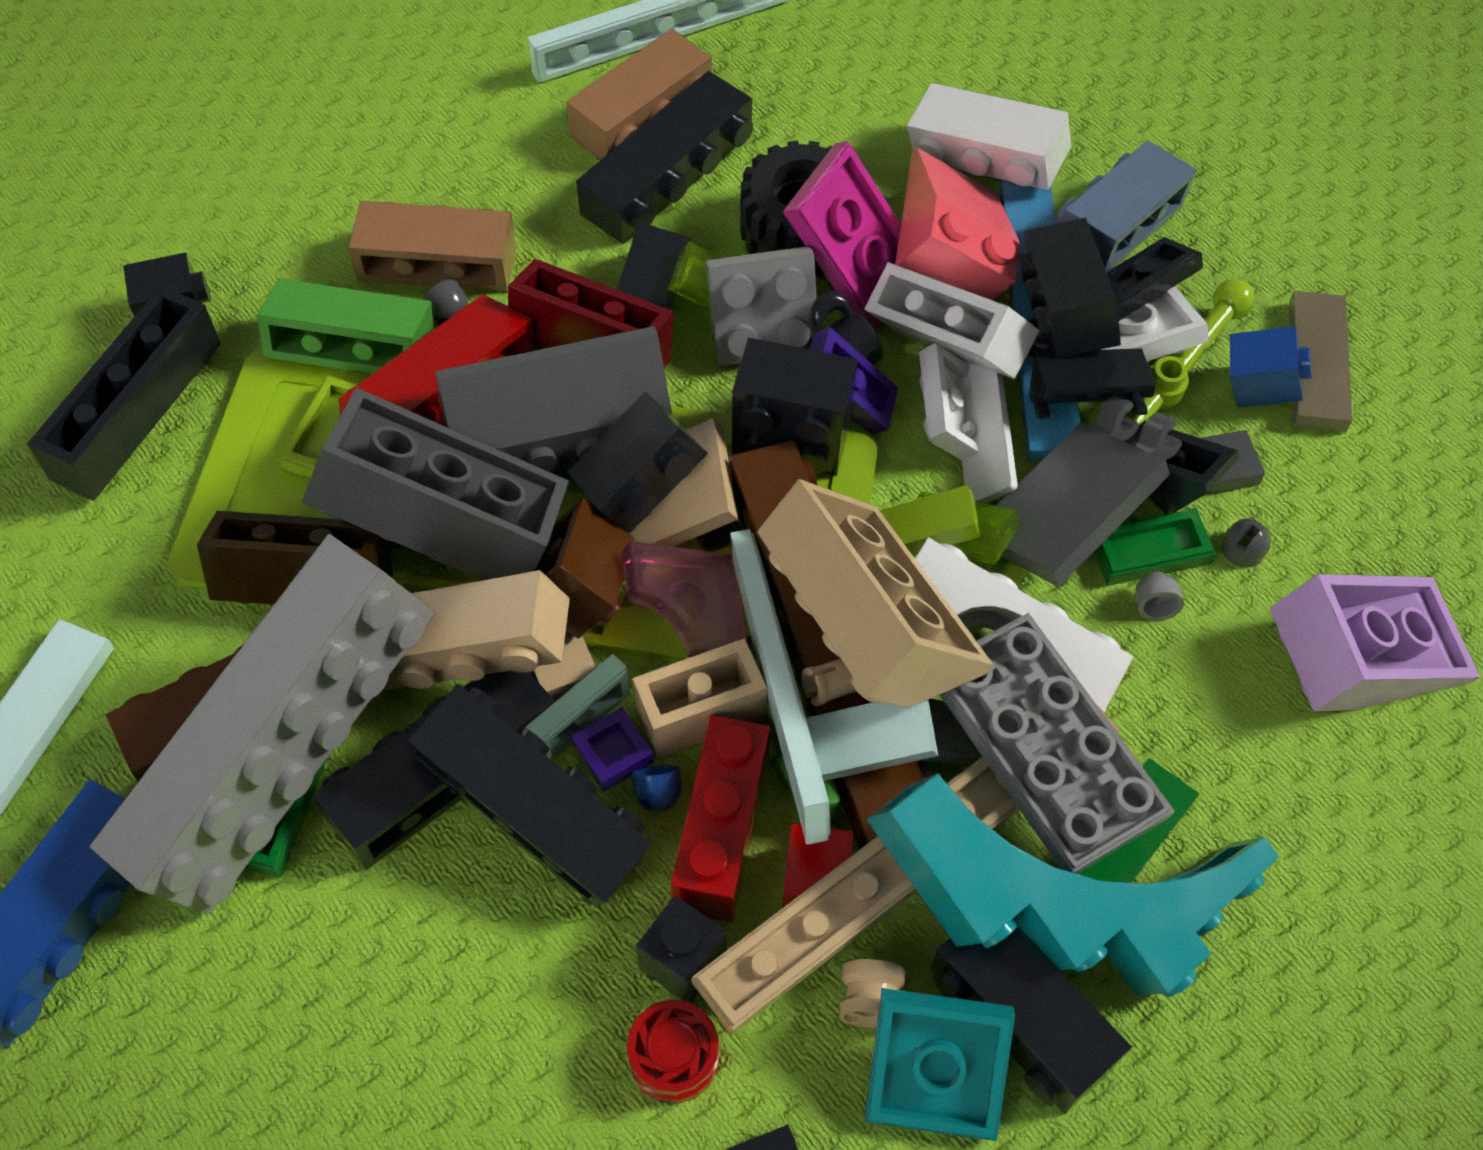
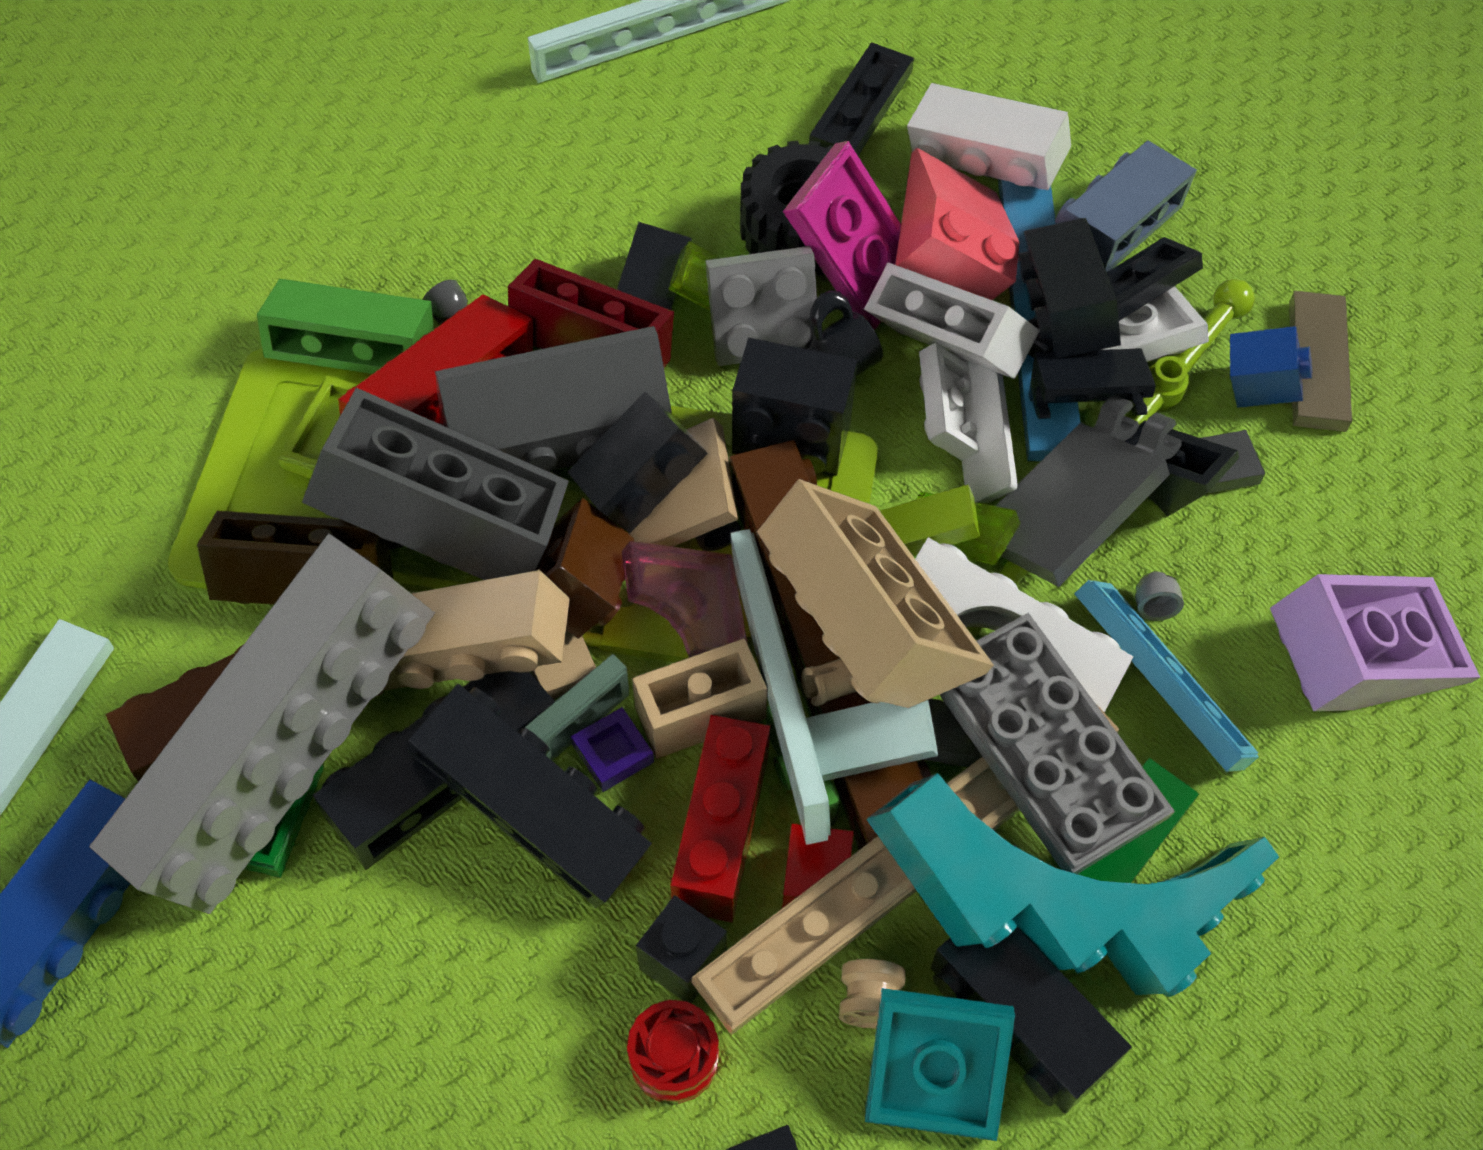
black brick [27,286,221,501] -> none
black brick [123,252,211,317] -> none
medium nougat brick [348,201,516,292] -> none
medium nougat brick [566,28,712,160] -> none
black brick [576,70,753,244] -> none
blue hinge [632,765,682,811] -> none
dark purple plate [810,327,898,435] -> none
green tile [1094,508,1216,586] -> none
dark grey hinge [1222,518,1271,567] -> none
none -> black plate [809,42,914,156]
none -> medium azure tile [1074,580,1259,772]

